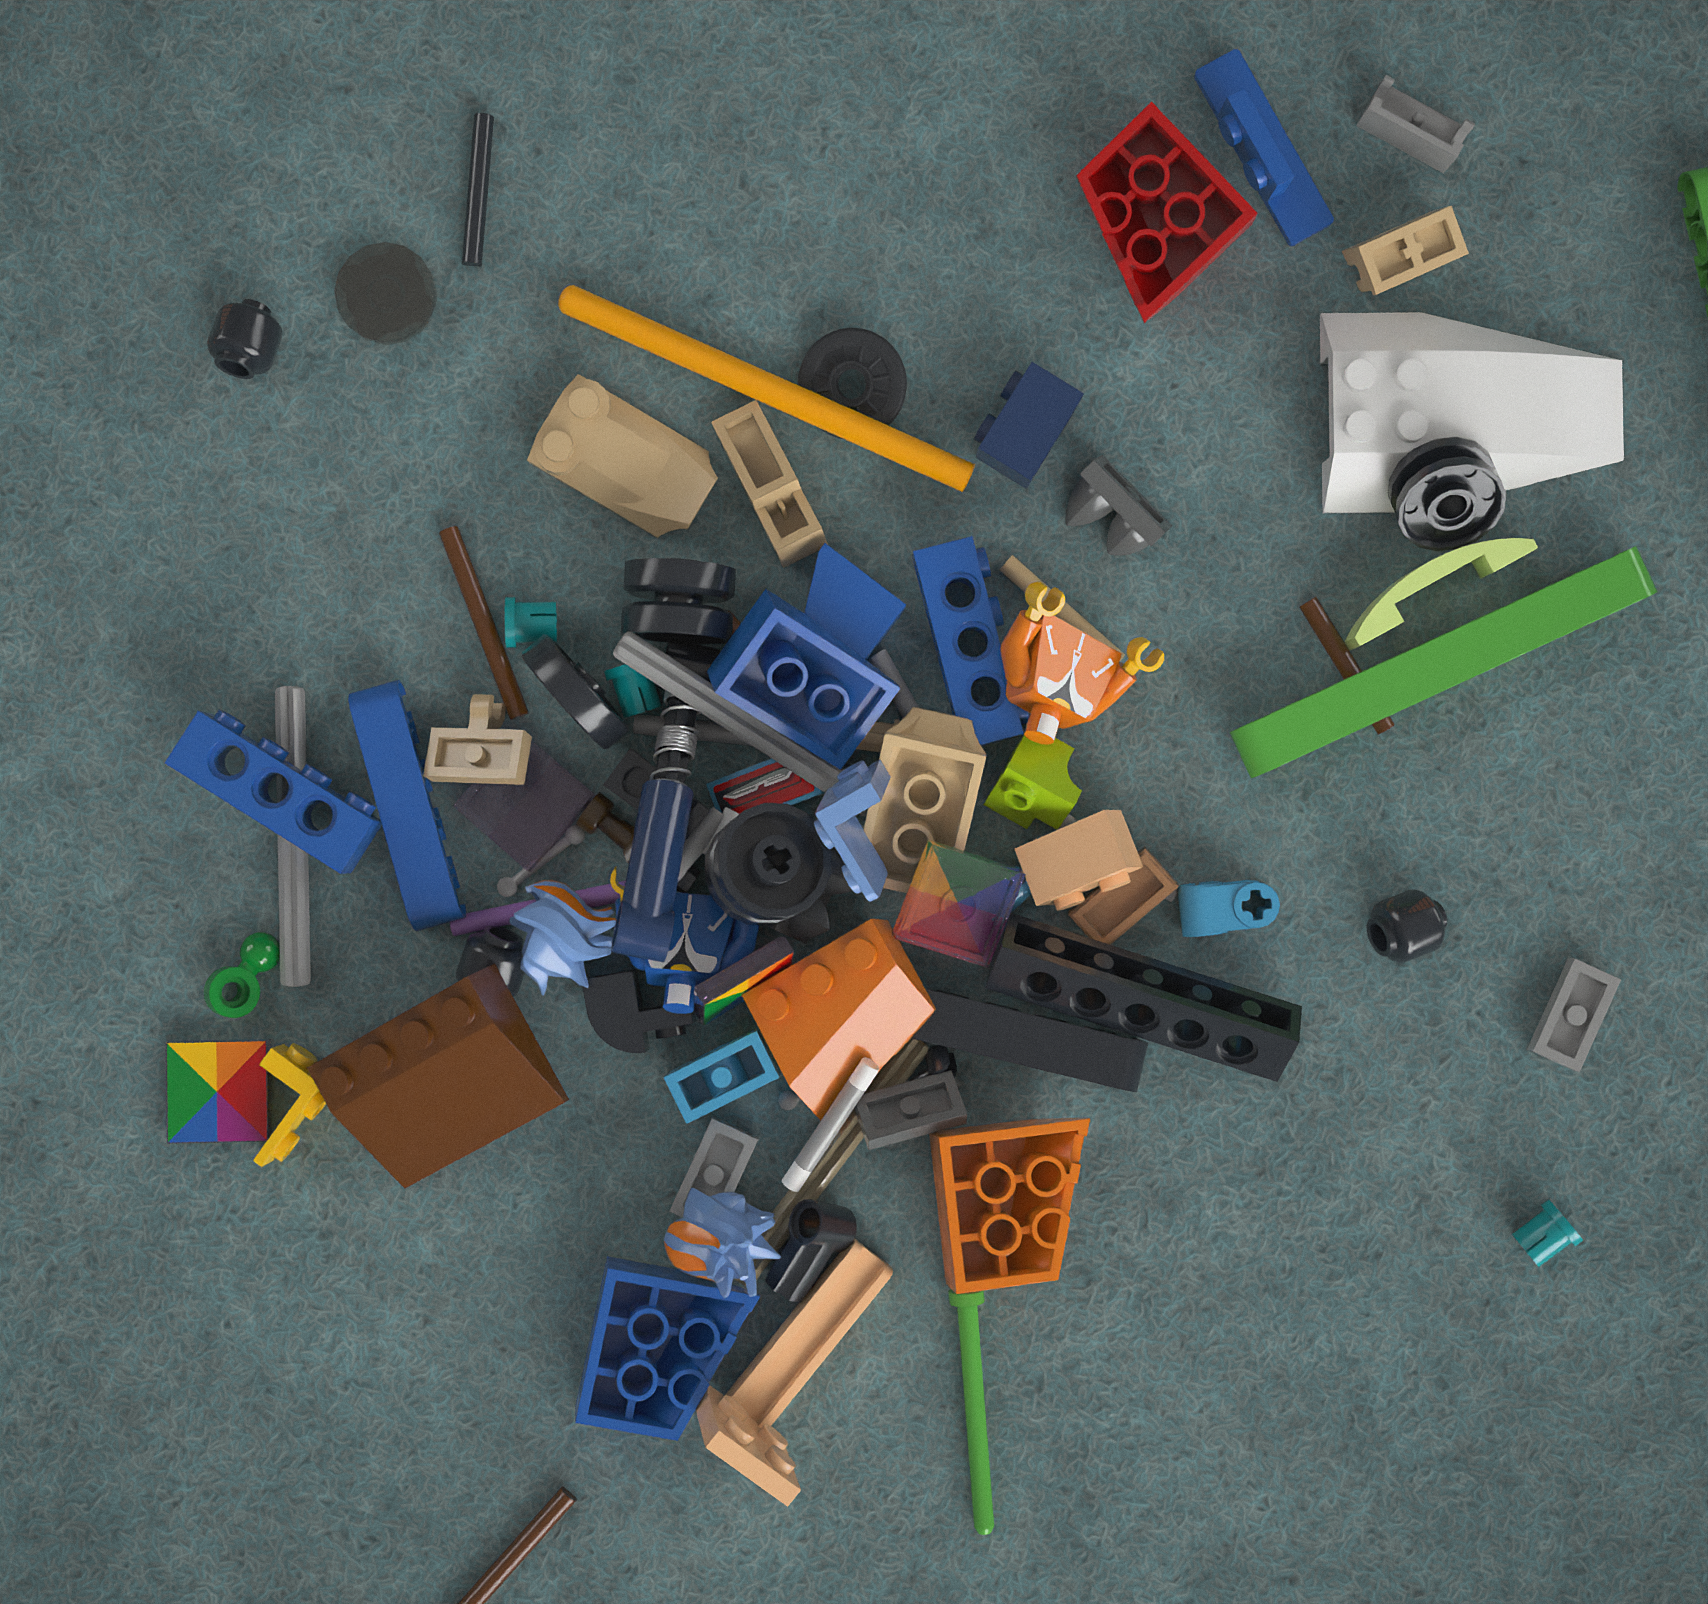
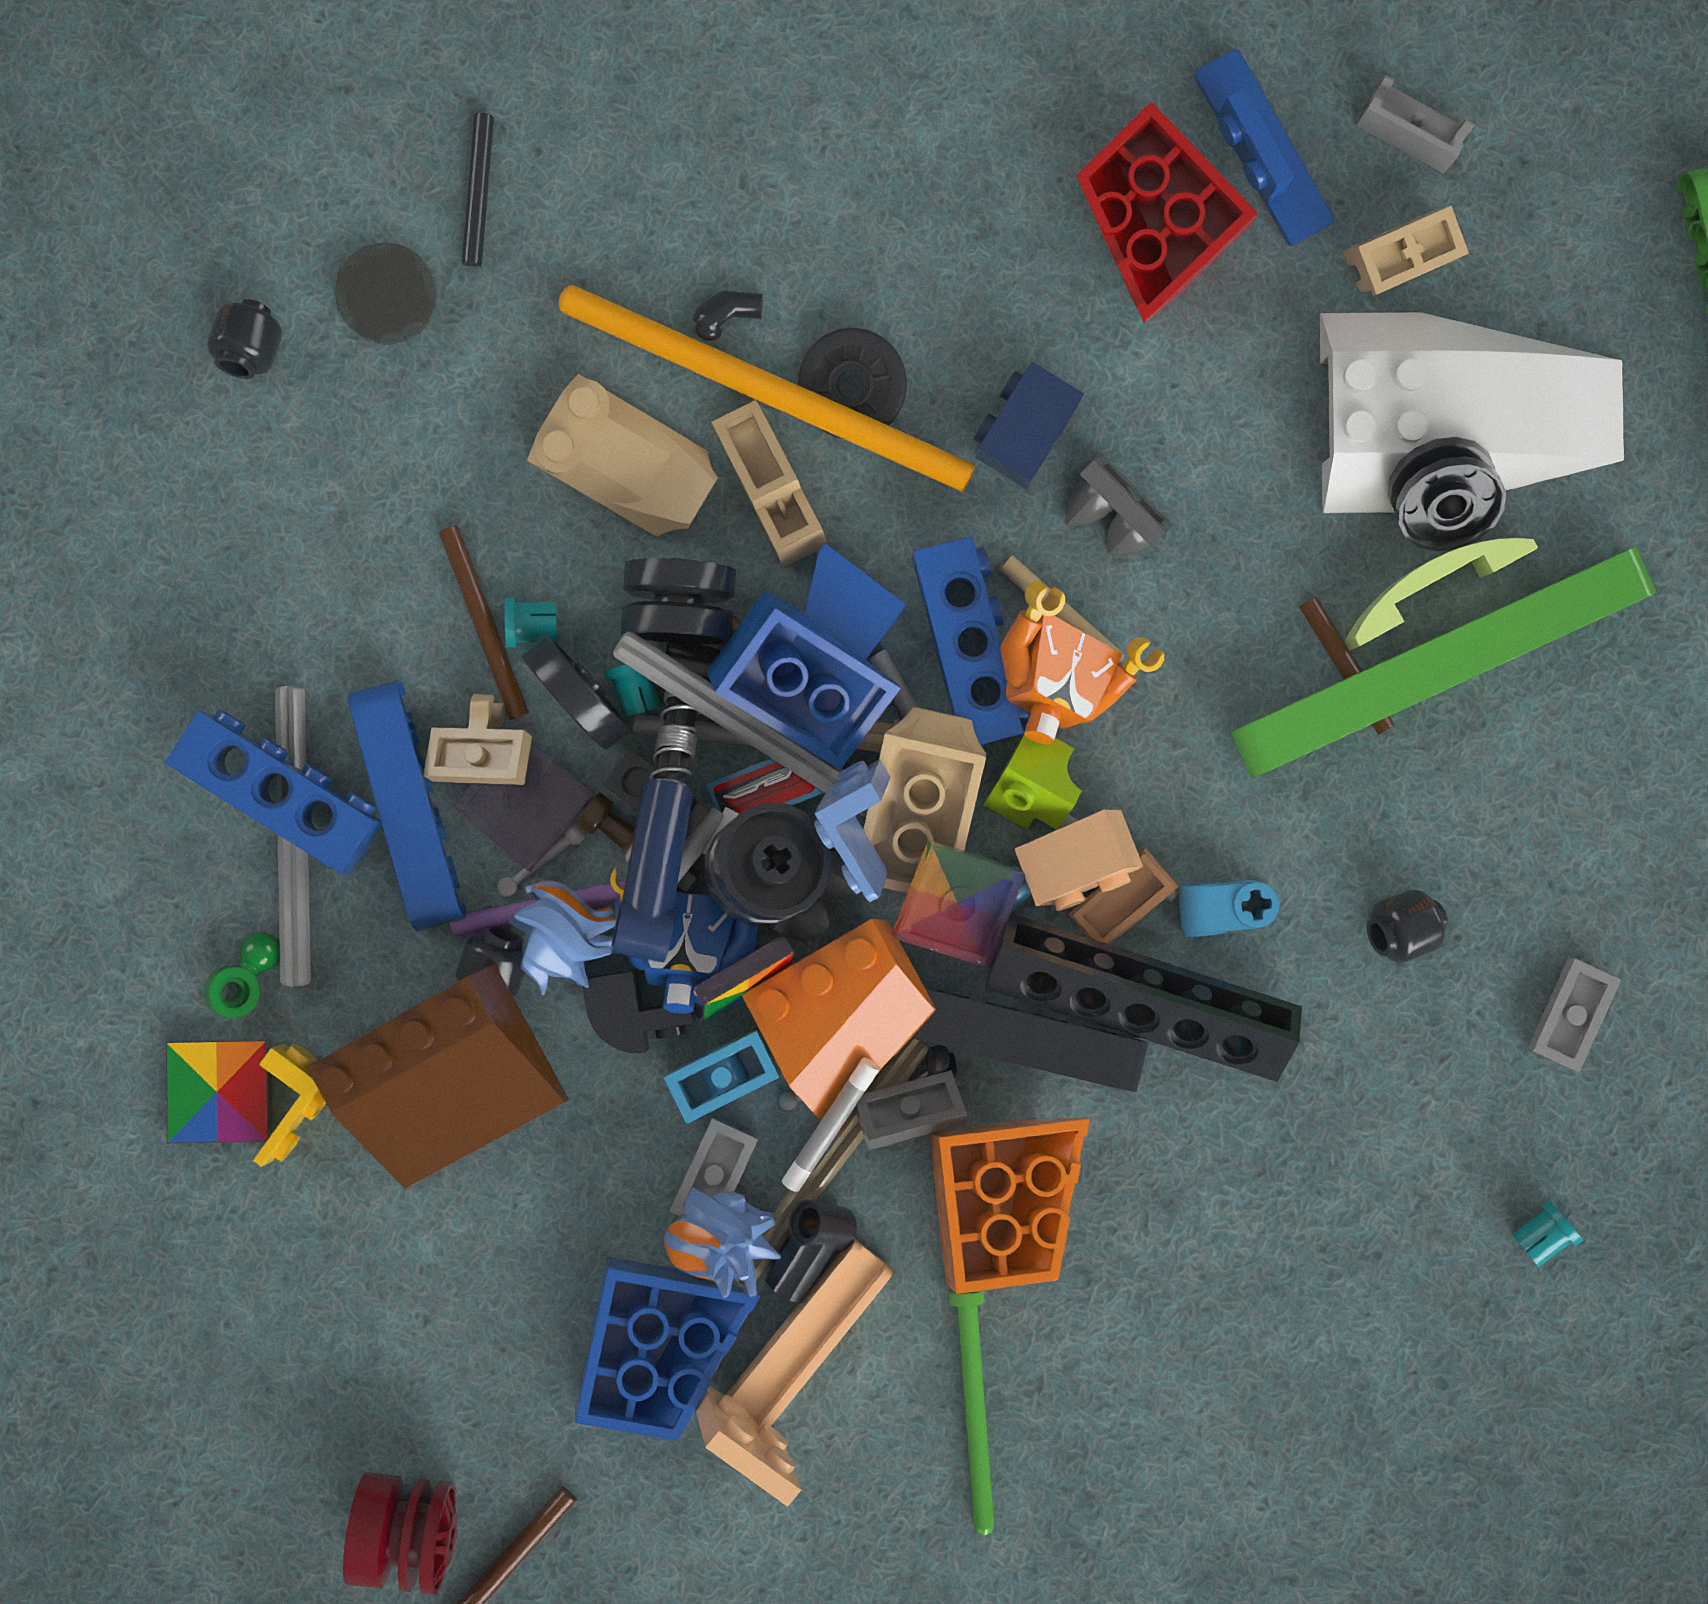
none -> dark red wheel [343,1472,458,1595]
none -> black arm [693,291,763,341]

